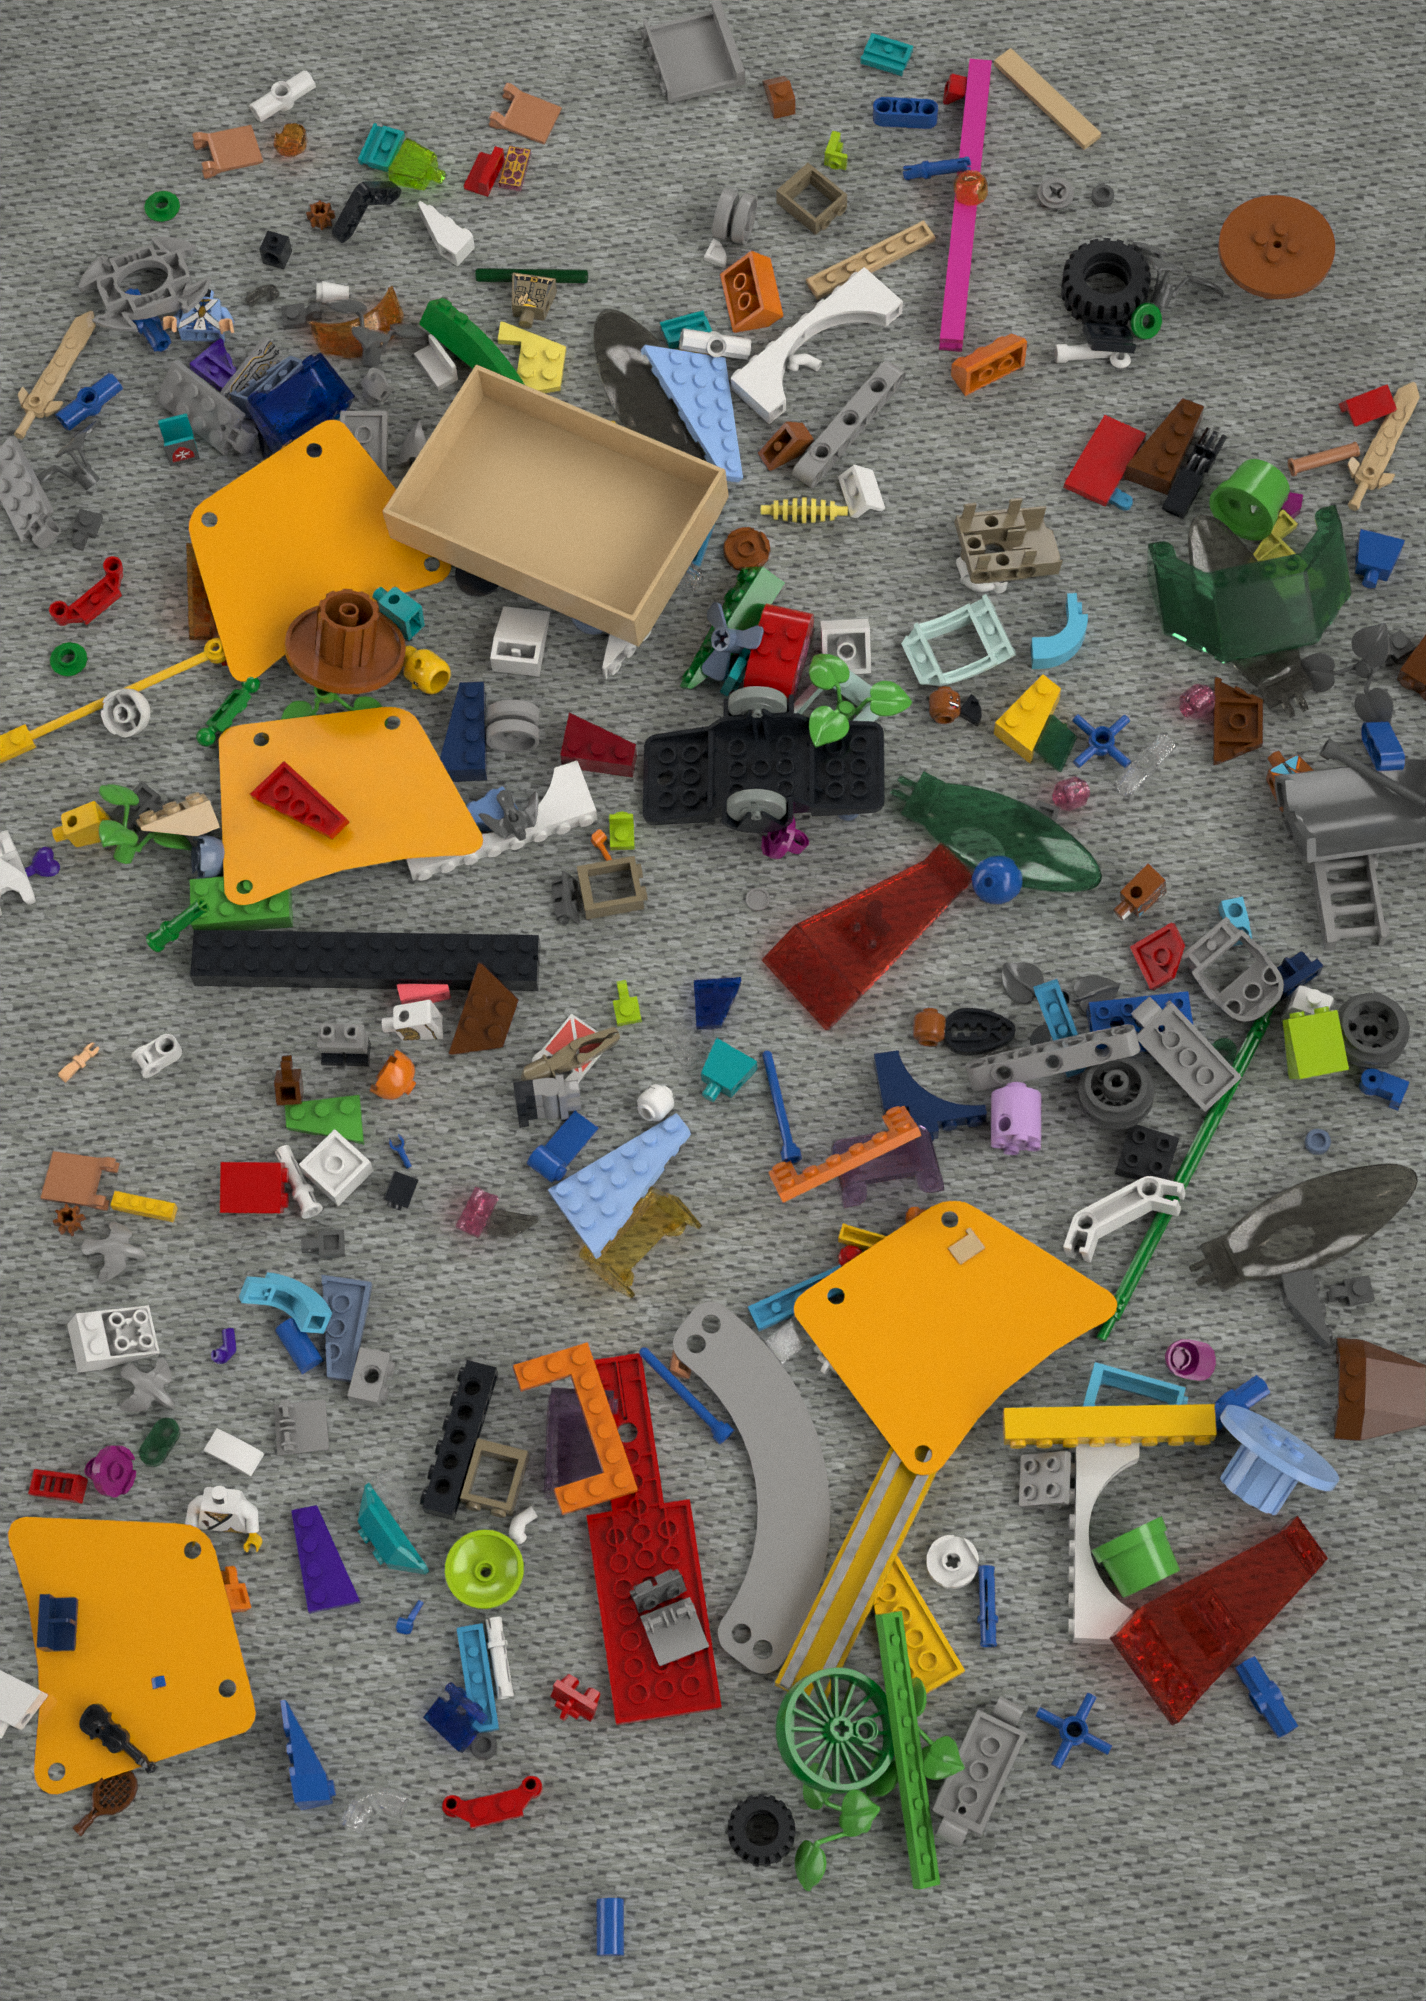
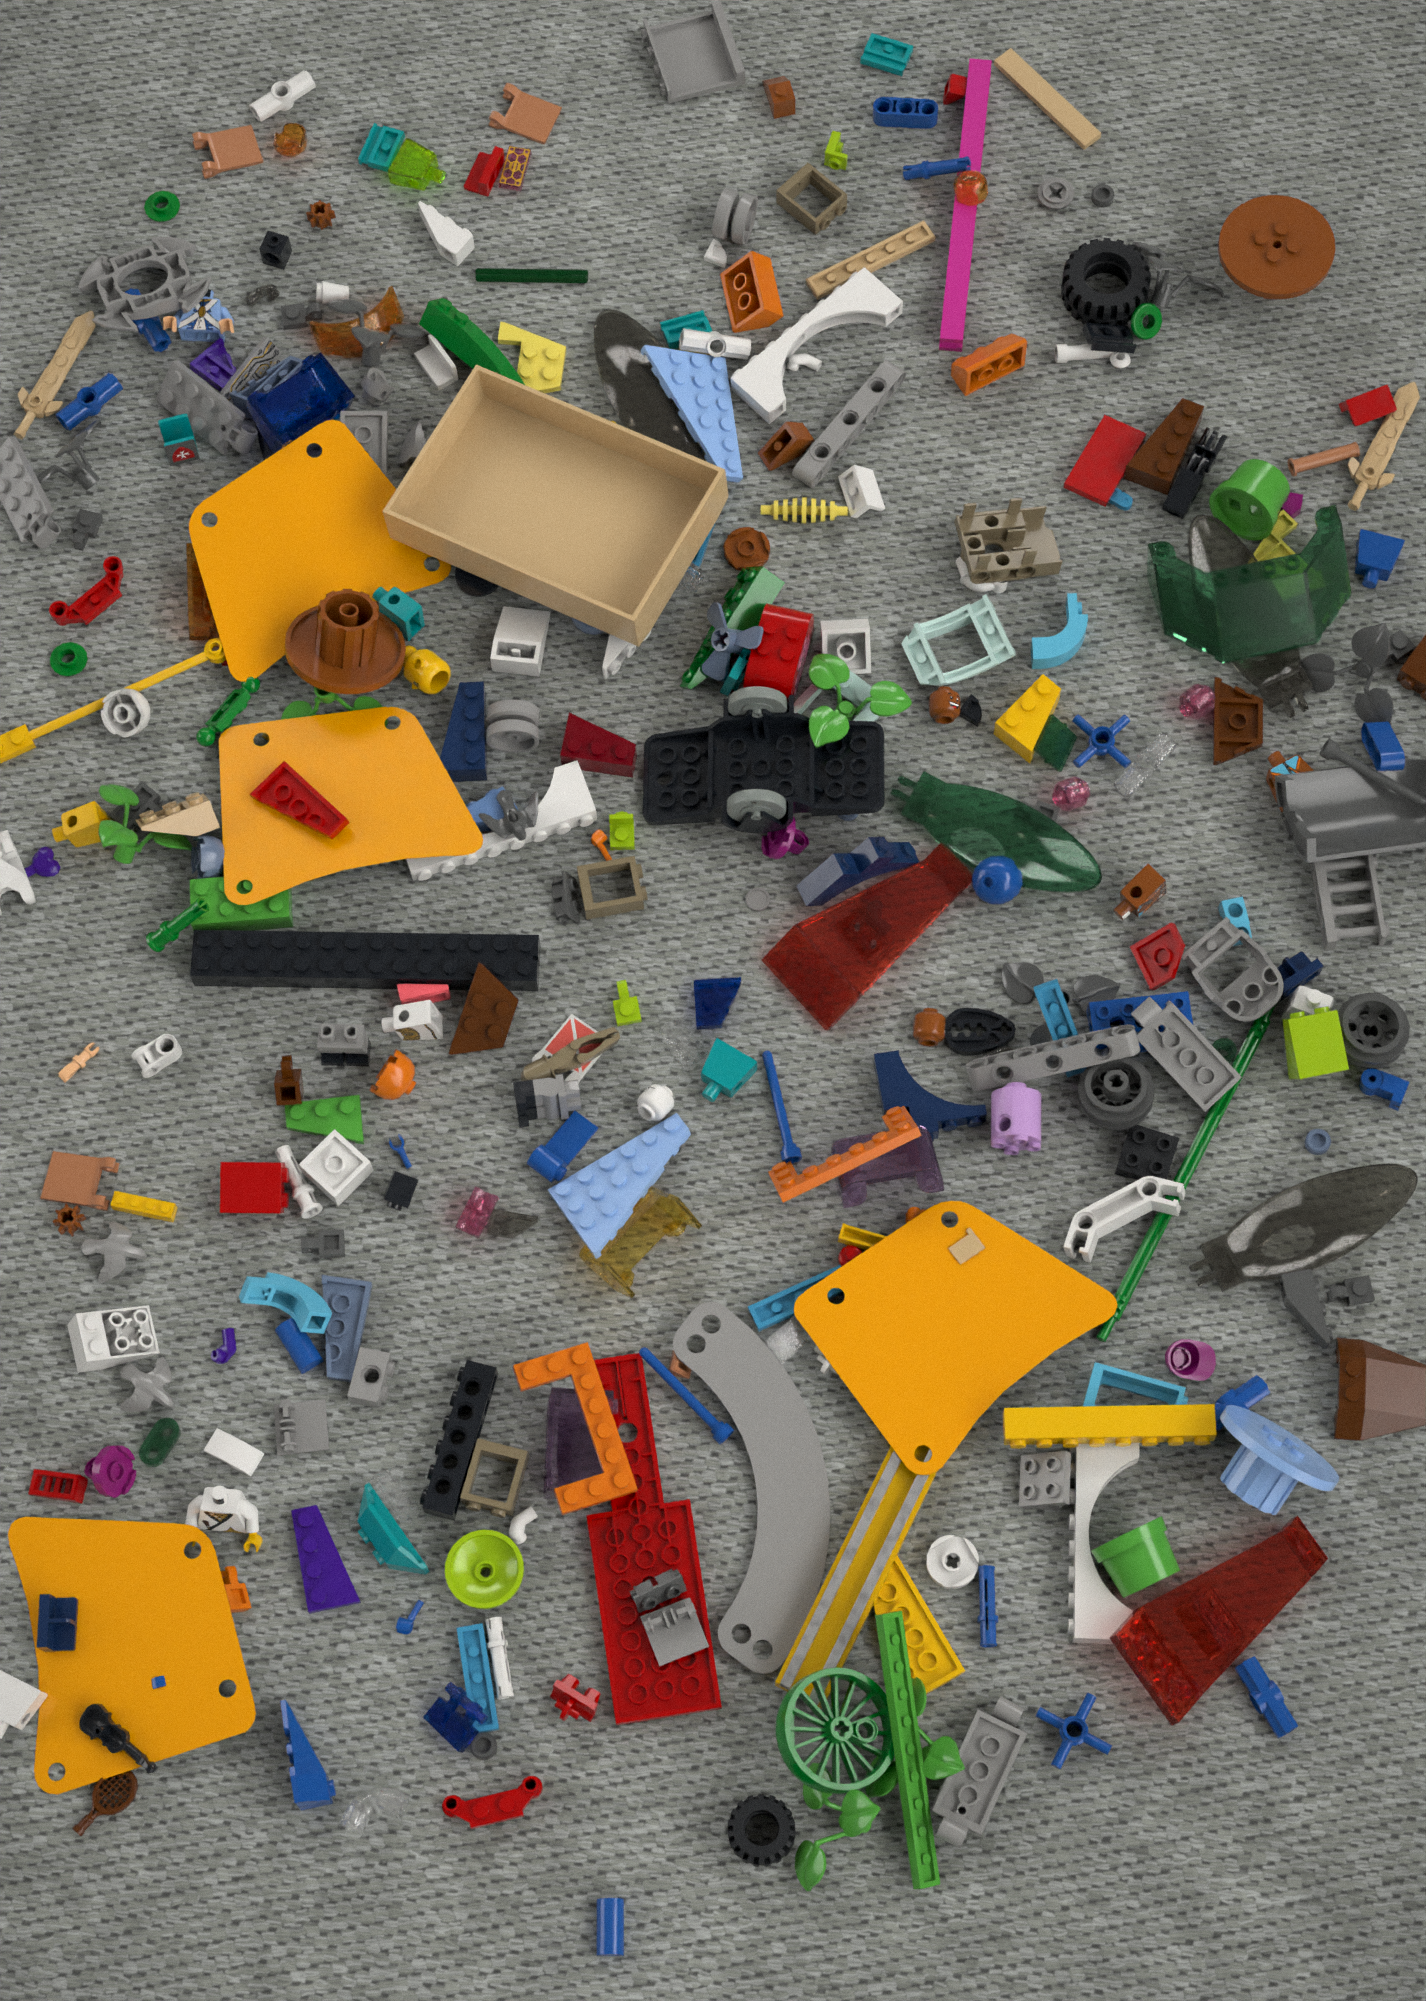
black beam [332,181,401,243] -> none
dark tan torso [512,273,557,329] -> none
none -> dark blue arch [796,837,920,906]

